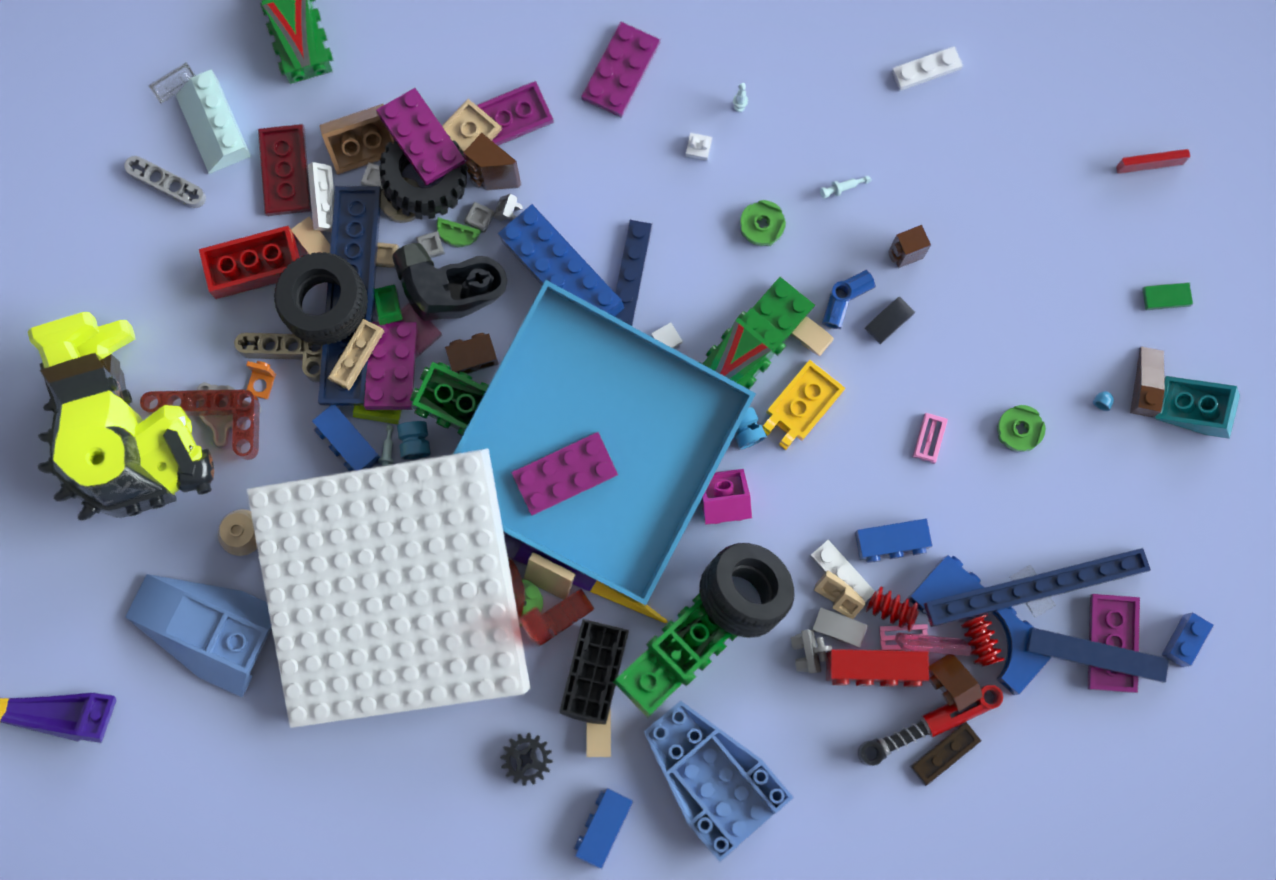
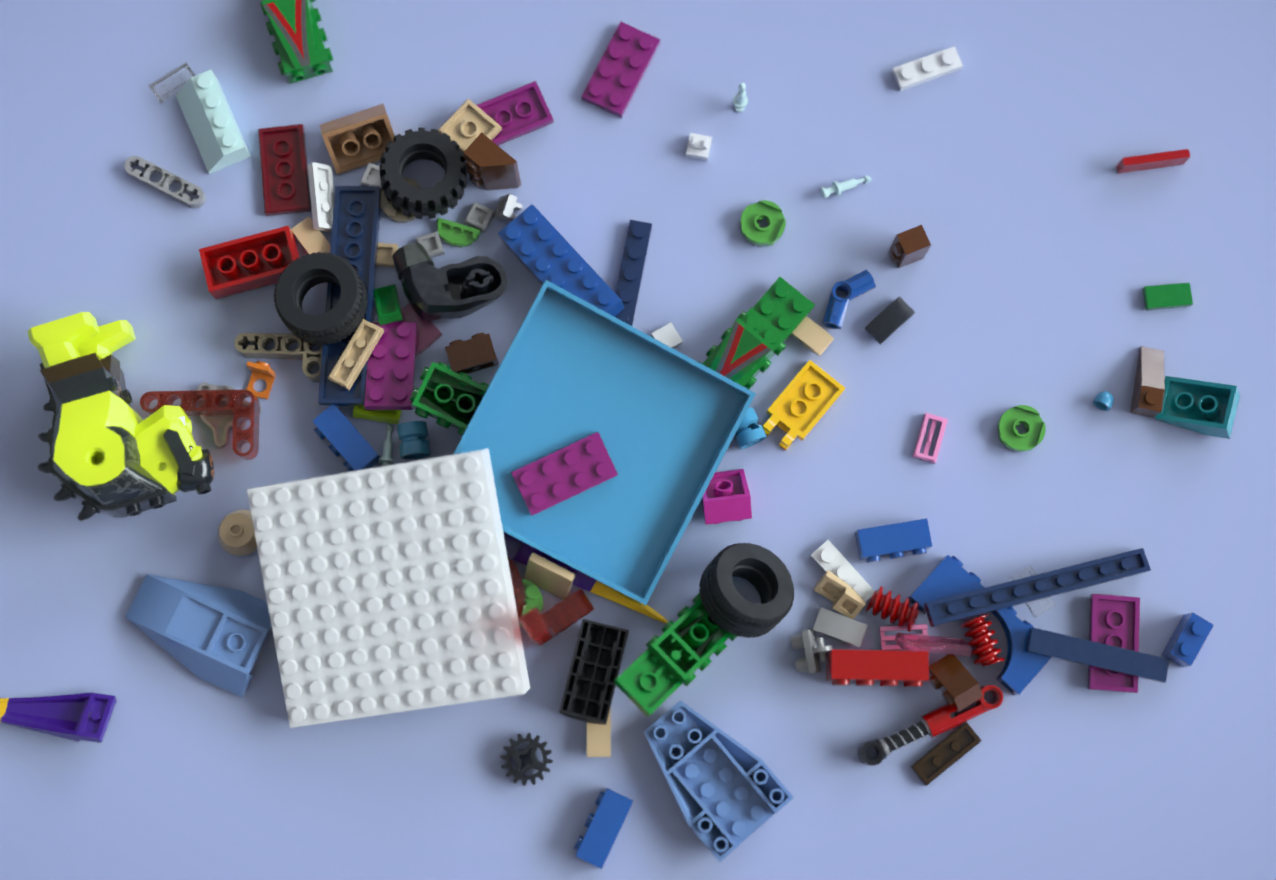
magenta plate [376,88,465,185] -> none

